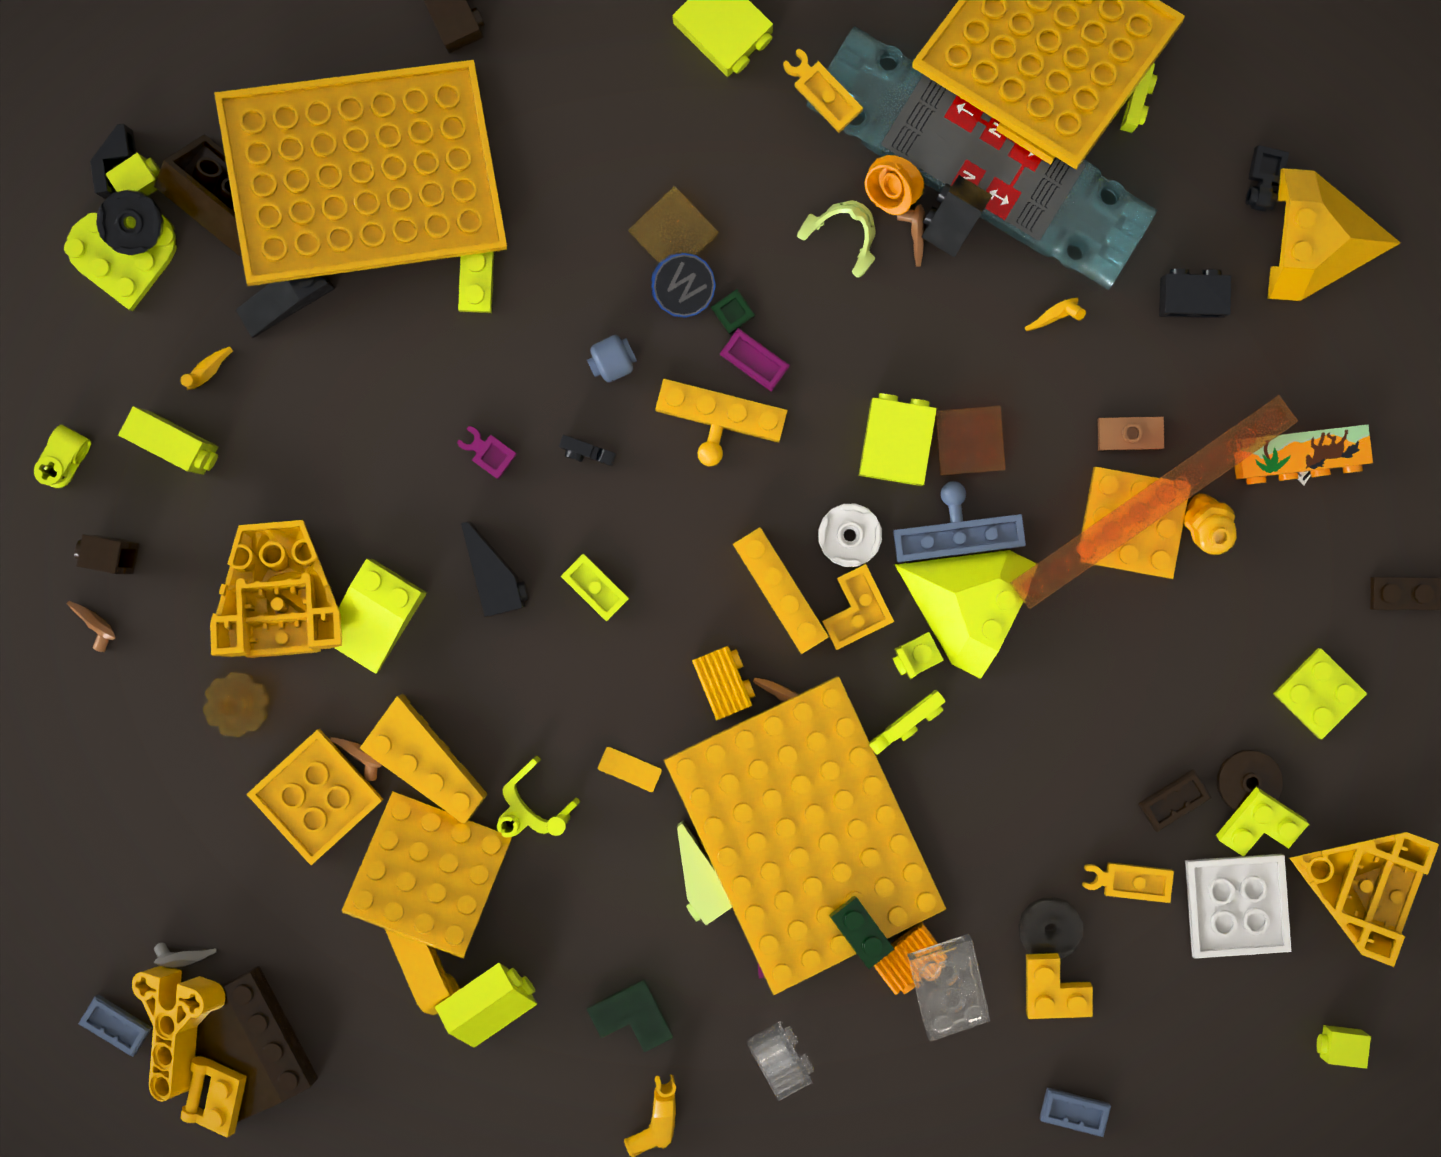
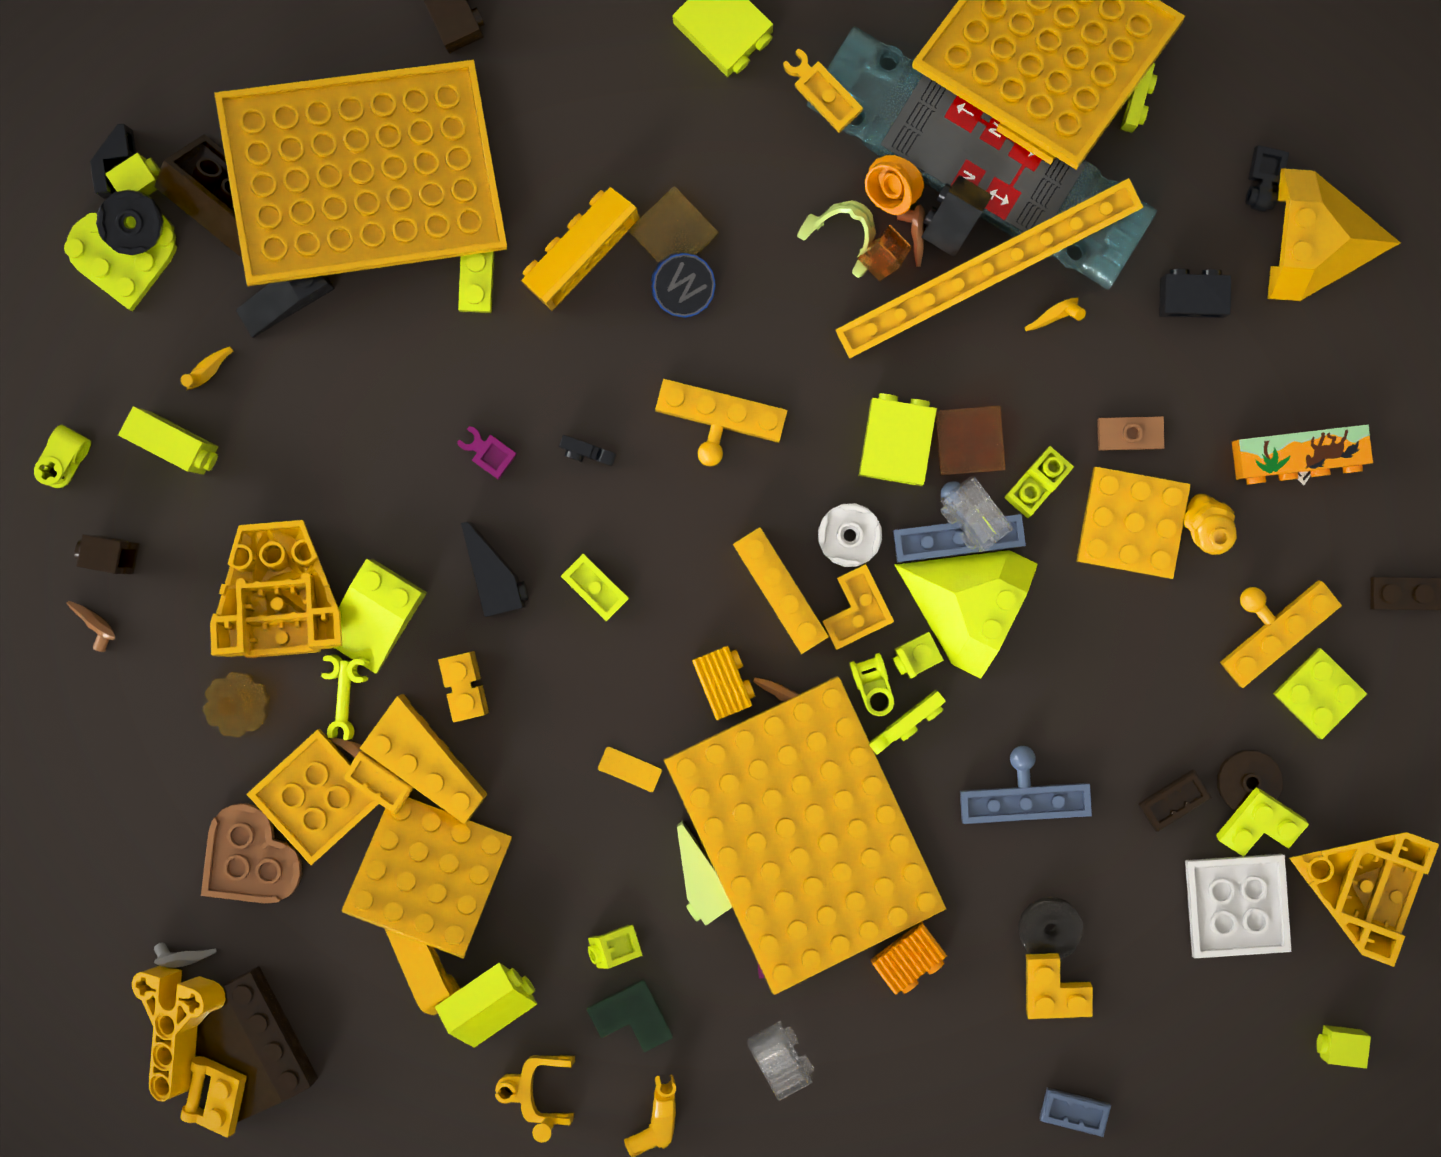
sand blue plate [78,994,152,1057] -> none
neon yellow piece [497,755,581,837] -> none
sand blue head [587,335,637,382] -> none
dark green tile [711,289,755,335] -> none
magenta tile [719,328,790,392] -> none
dark green plate [829,896,894,969] -> none
clear plate [907,934,991,1041] -> none
clear orange plate [1010,395,1298,609] -> none
yellow plate [1082,862,1174,903] -> none
none -> medium nougat plate [201,803,303,904]
none -> neon yellow bar [322,654,370,740]
none -> yellow plate [342,751,414,814]
none -> yellow piece [438,651,489,723]
none -> yellow piece [495,1055,575,1143]
none -> yellow slope [521,187,640,311]
none -> neon yellow bracket [588,925,643,969]
none -> yellow plate [835,178,1144,358]
none -> neon yellow piece [849,652,894,716]
none -> clear orange slope [857,225,912,281]
none -> clear brick [940,476,1014,552]
none -> sand blue plate [960,746,1092,824]
none -> neon yellow slope [1004,446,1074,518]
none -> yellow plate [1220,580,1342,688]

